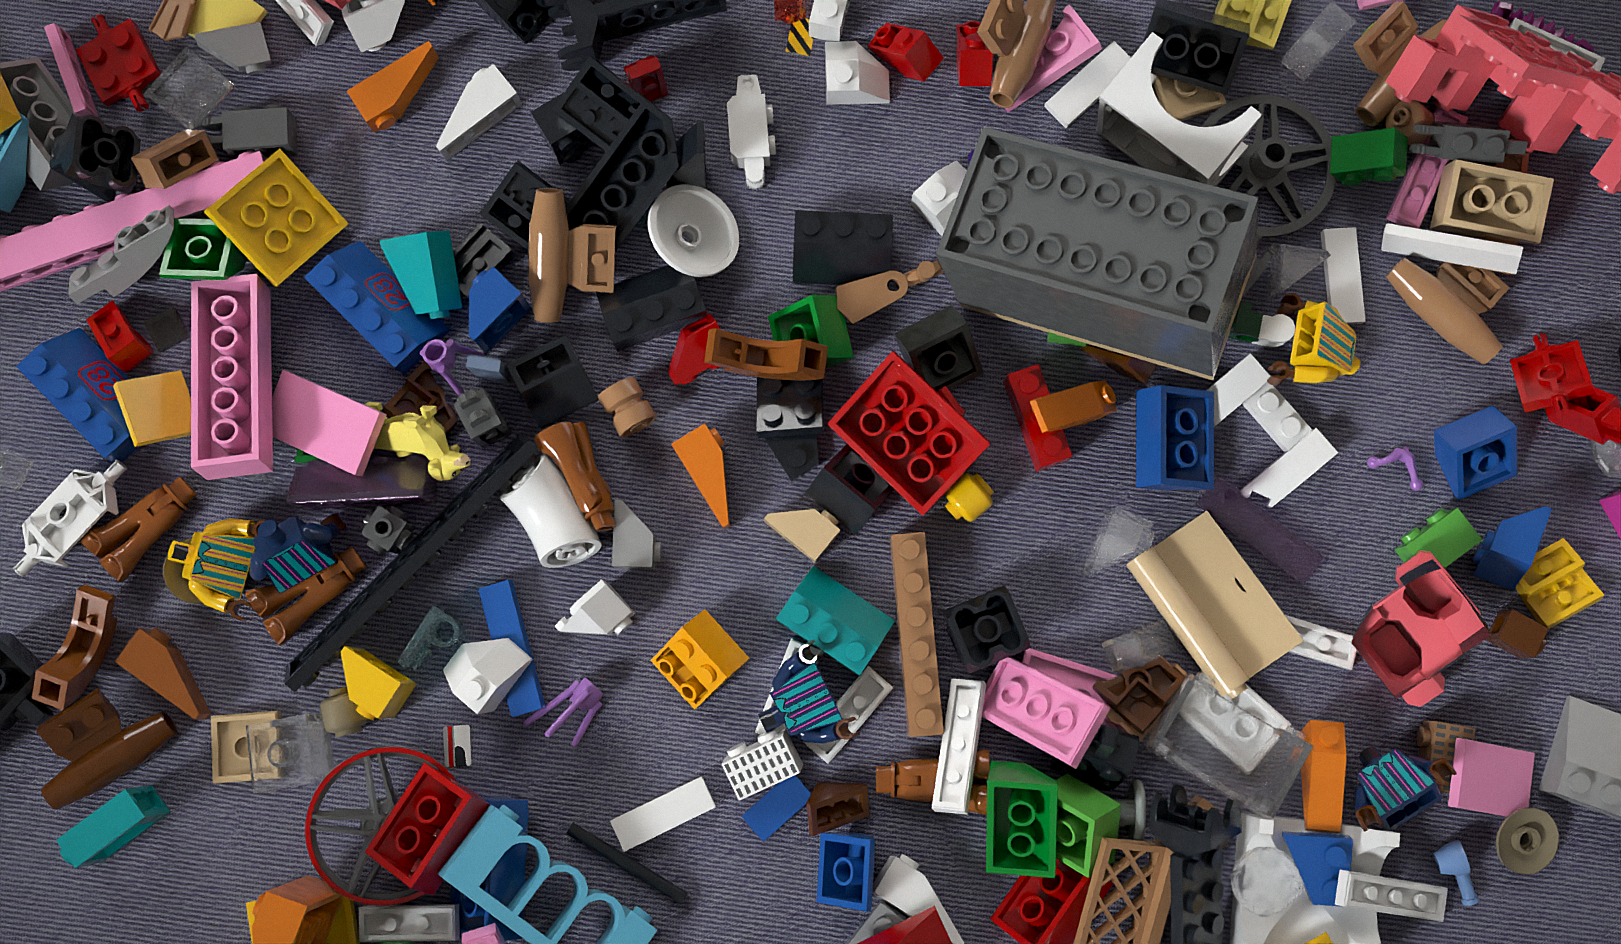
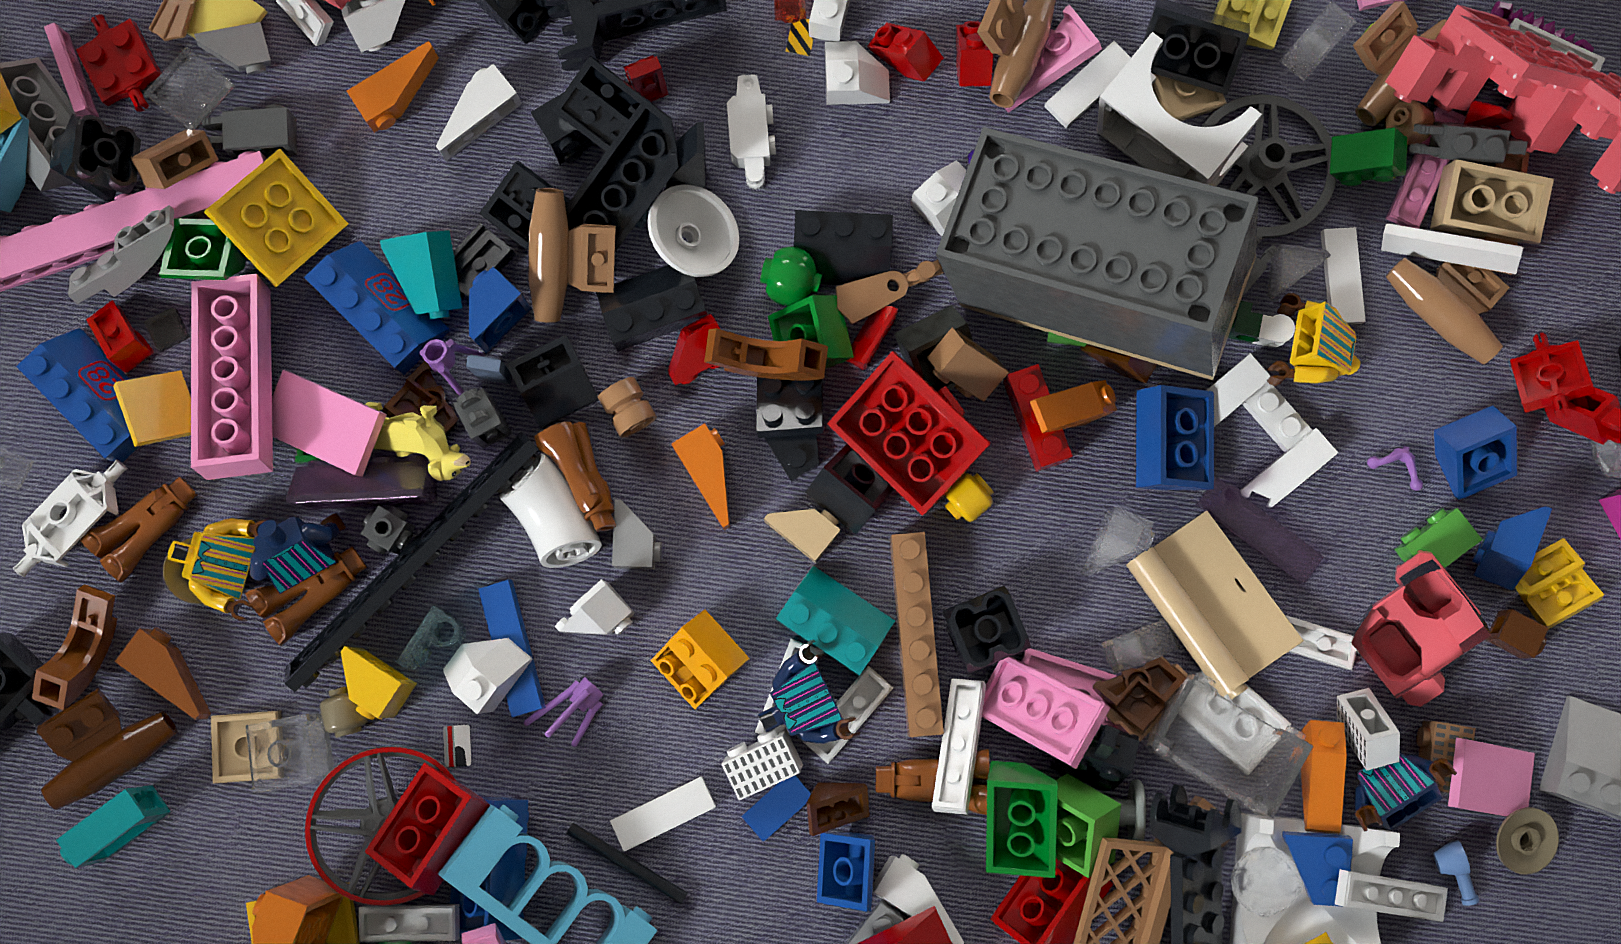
none -> green plant [760,246,822,306]
none -> red slope [847,306,898,371]
none -> medium nougat brick [927,327,1009,402]
none -> white brick [1337,688,1400,771]
none -> red slope [1464,101,1514,126]

